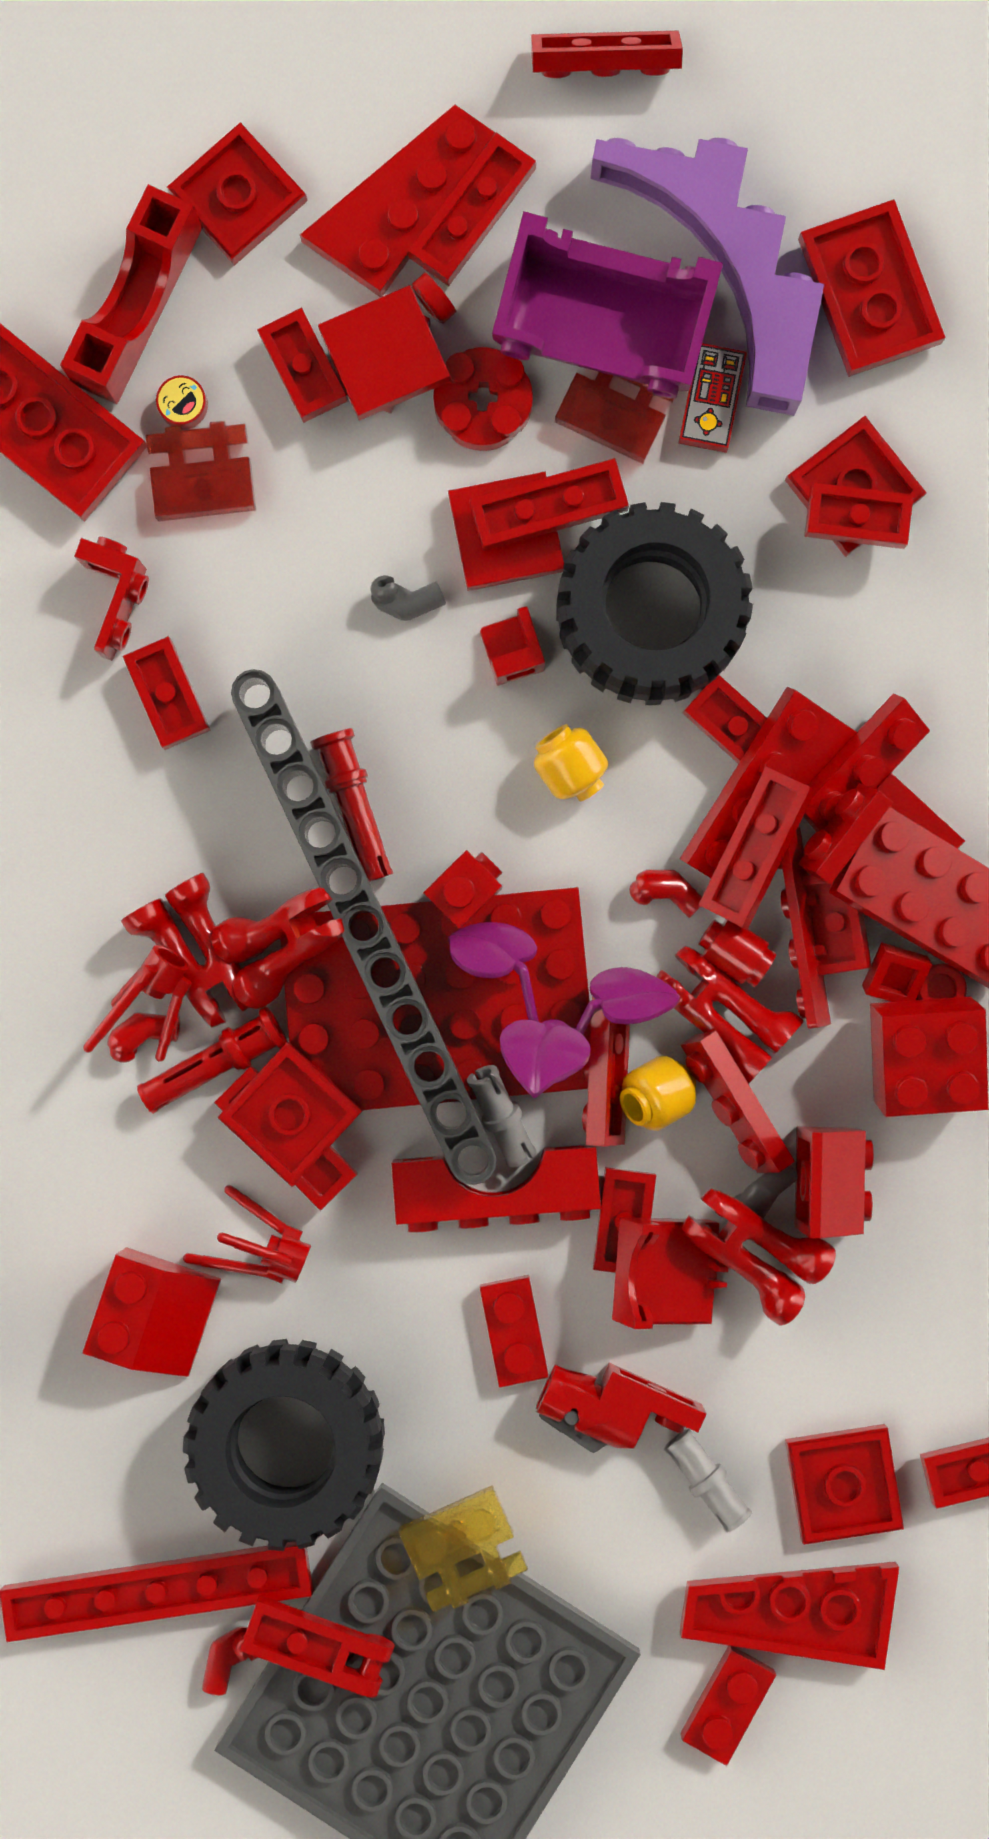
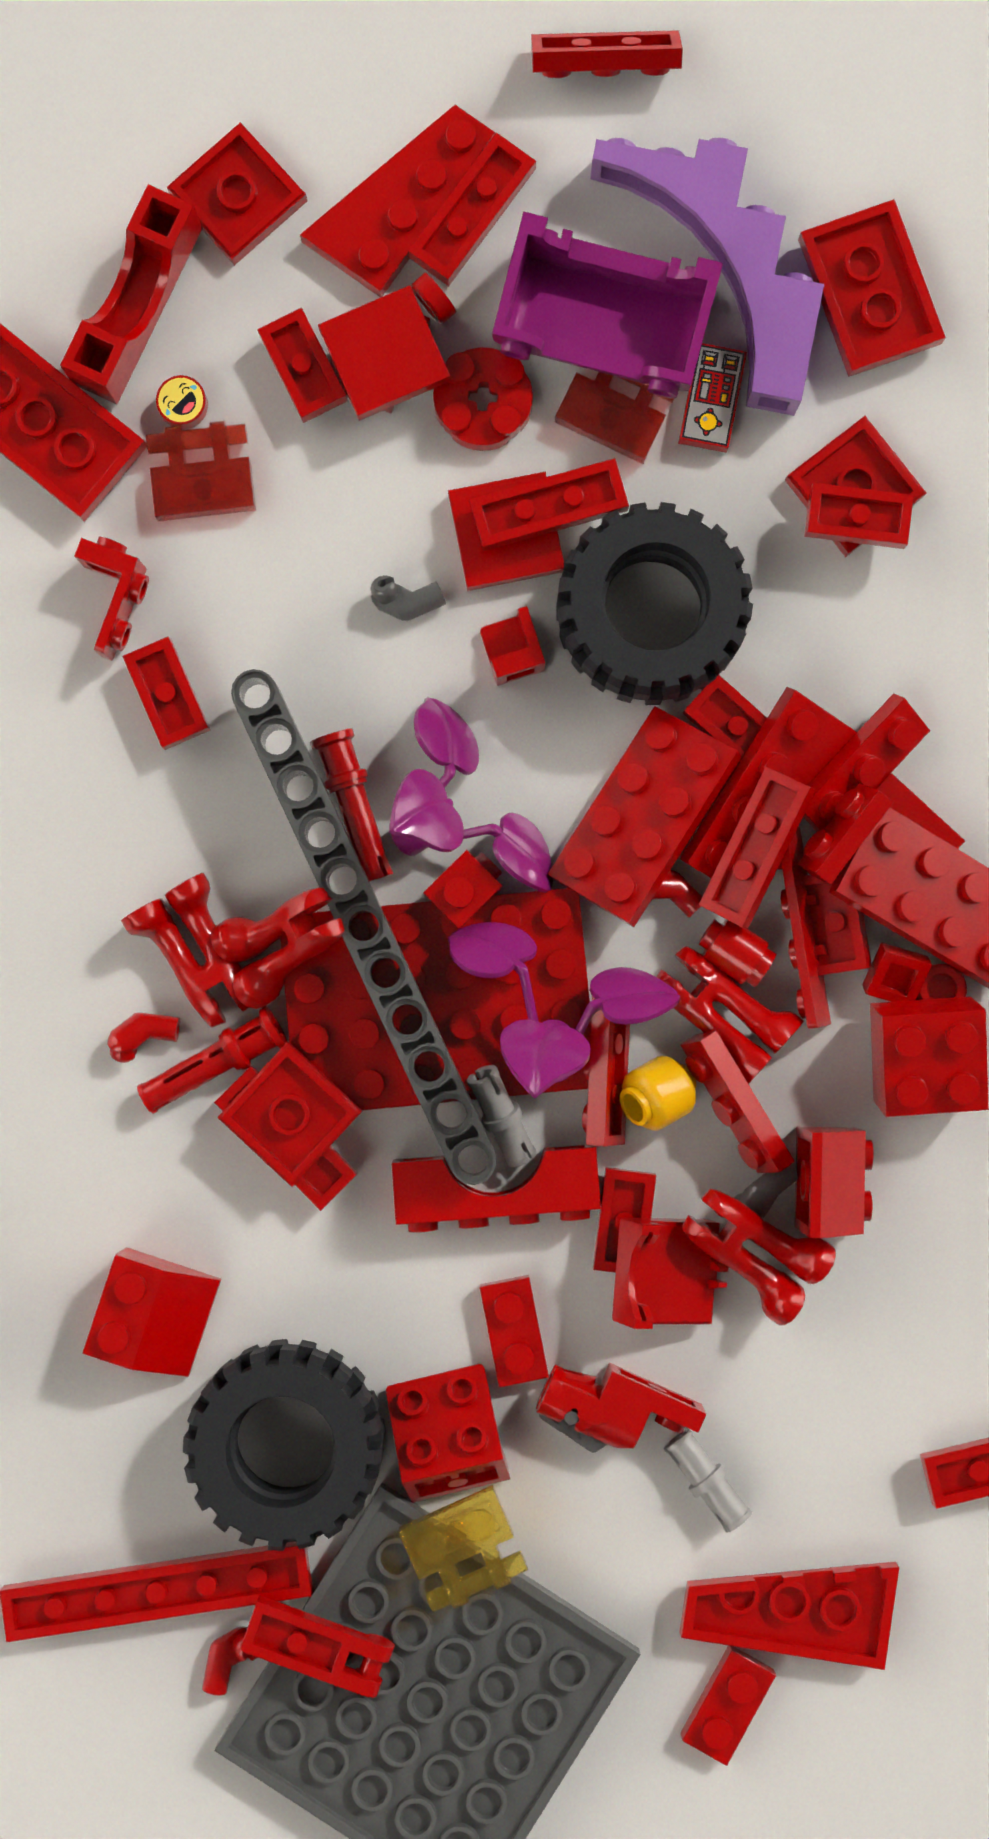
red plant [83,945,192,1062] -> none
red plant [183,1185,311,1284] -> none
yellow head [534,724,608,802] -> none
red tile [785,1424,904,1545] -> none
none -> red bracket [386,1364,510,1503]
none -> magenta plant [389,697,553,893]
none -> red plate [547,706,742,927]

